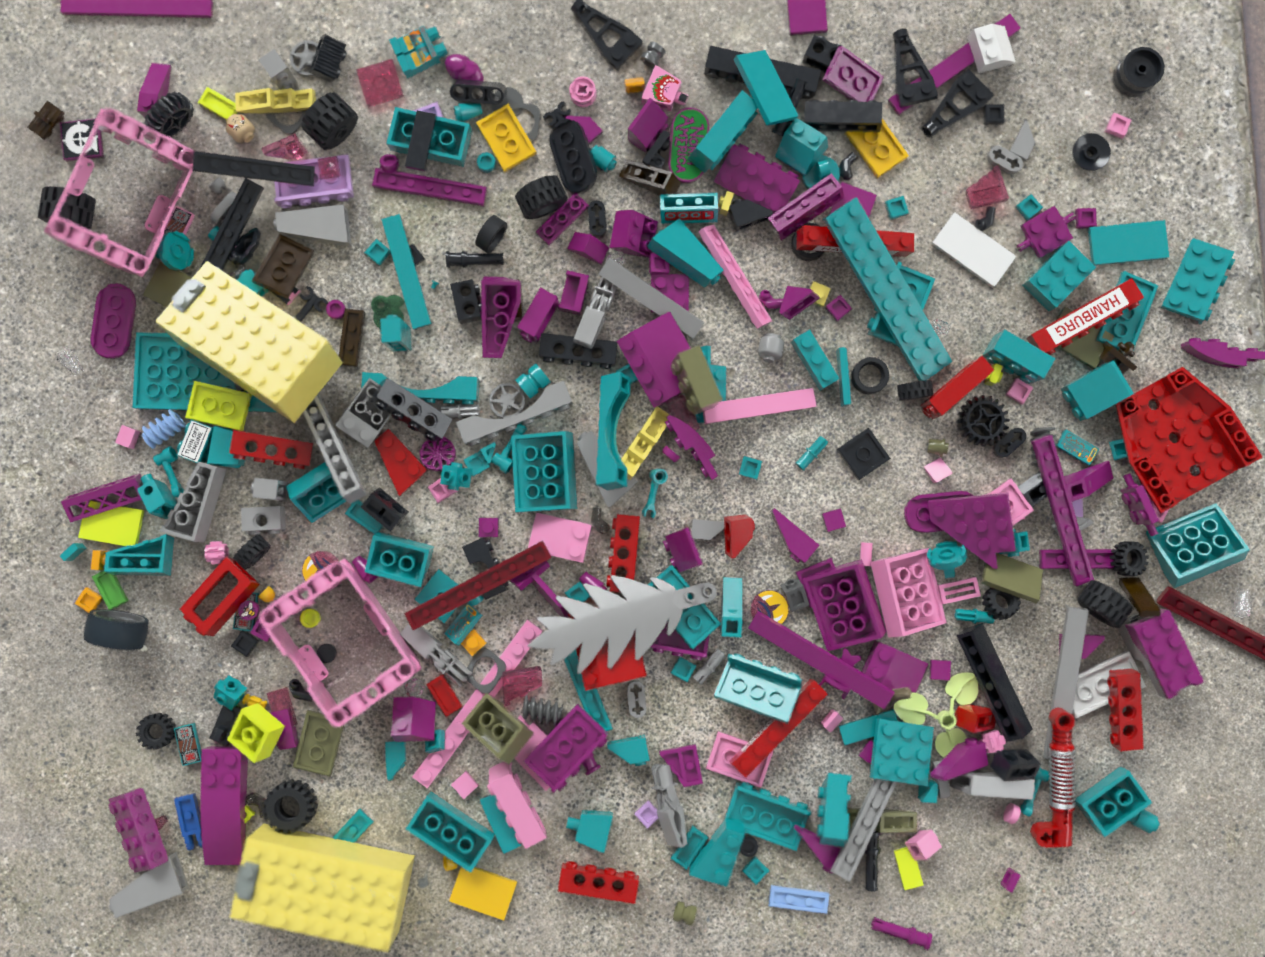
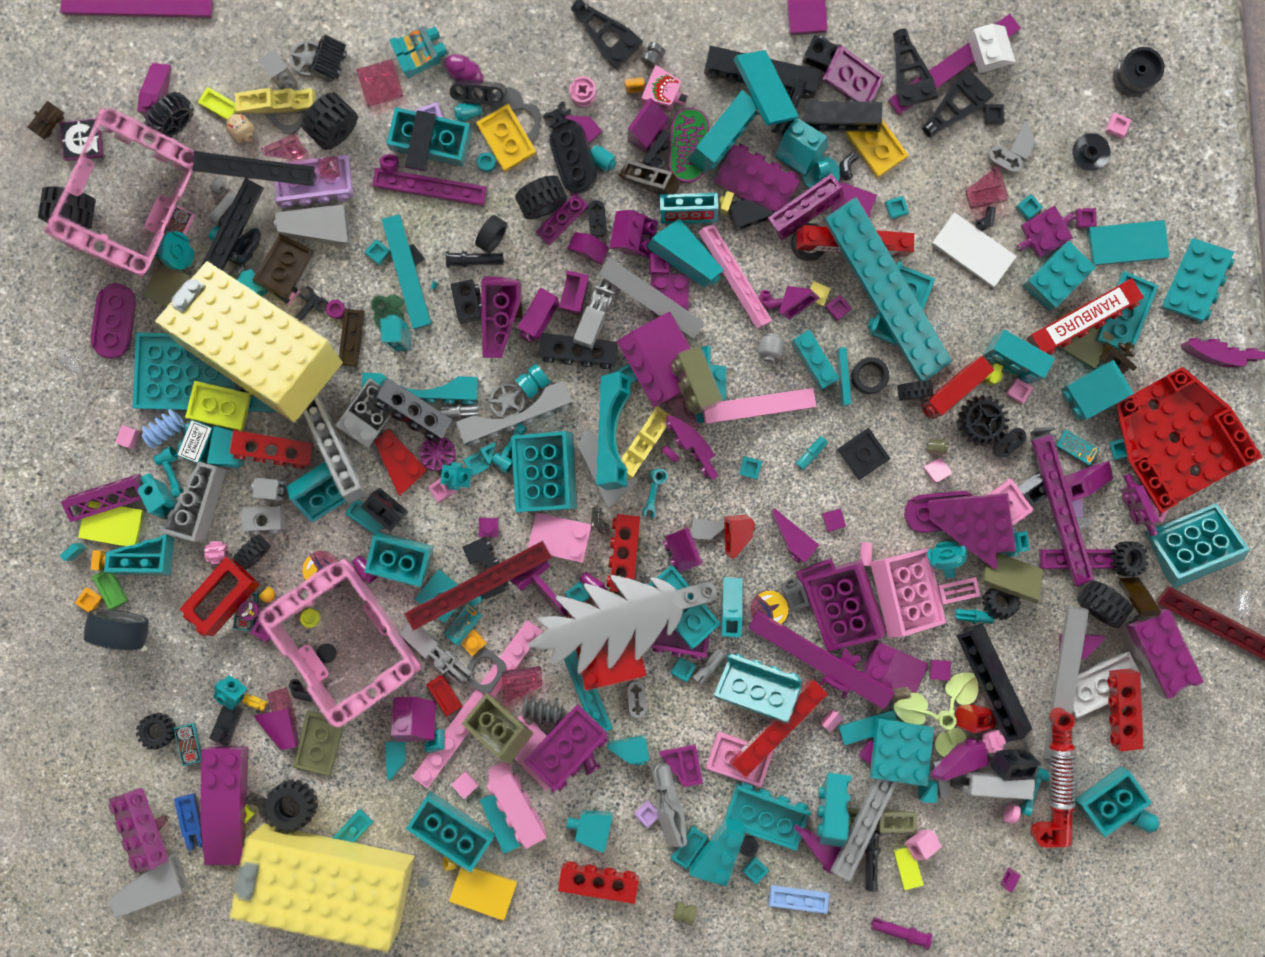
neon yellow brick [227,703,285,763] -> none
black tile [231,630,259,657] -> none

